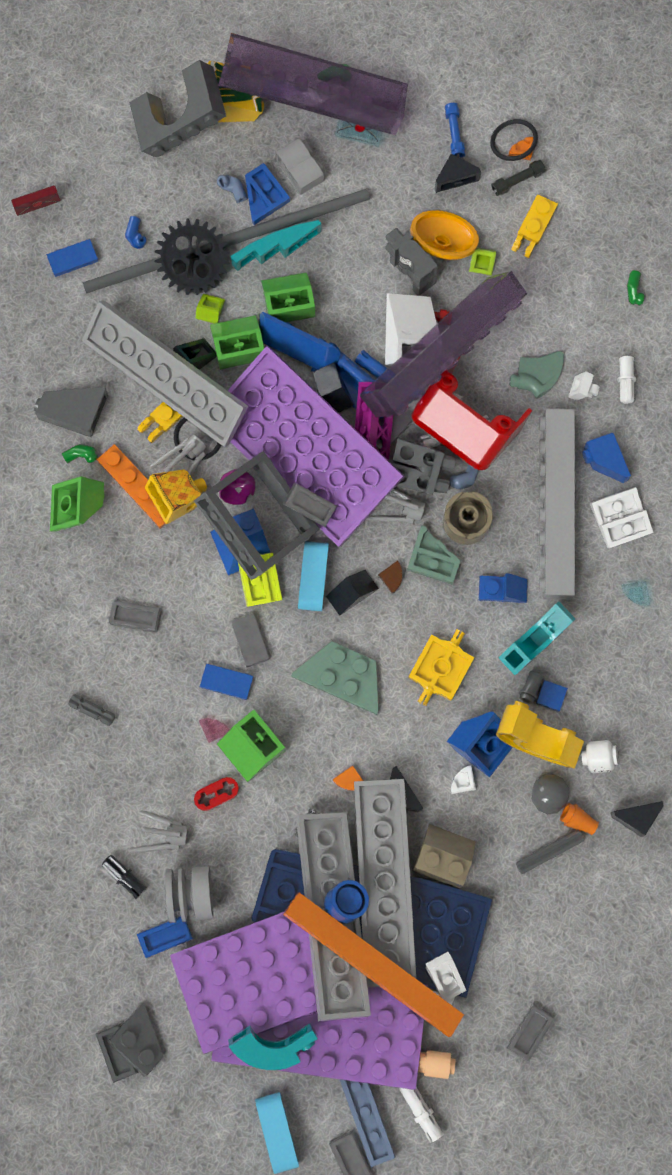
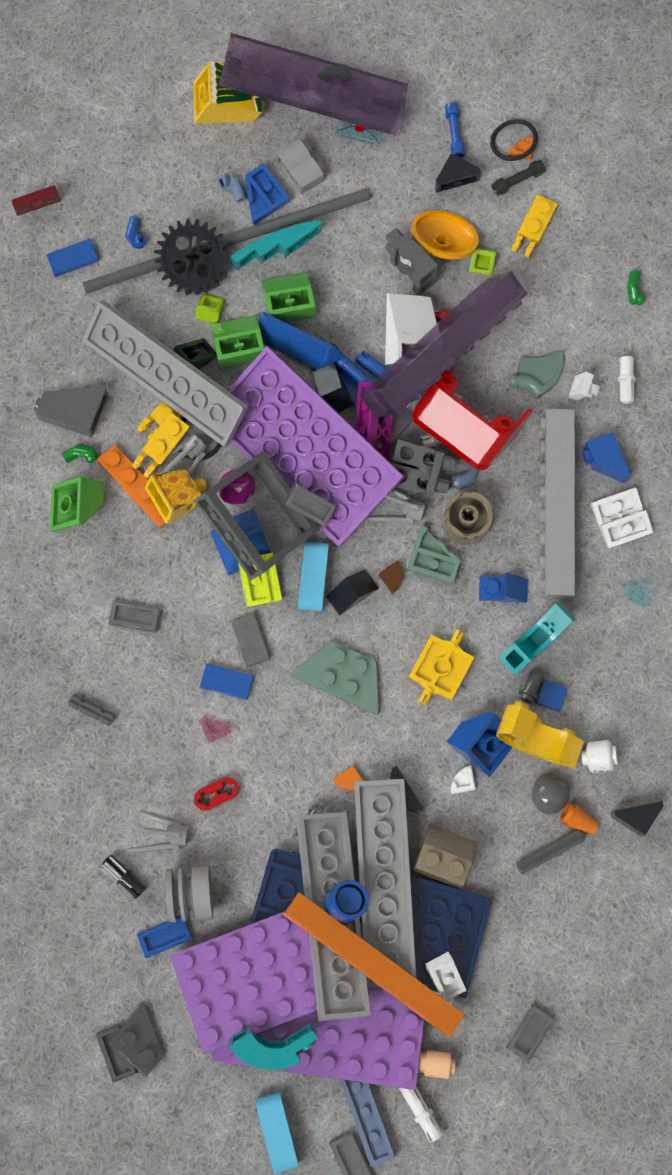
dark grey arch [129,60,226,157] -> none
bright green slope [217,710,286,782] -> none
none -> yellow hinge [132,412,190,479]

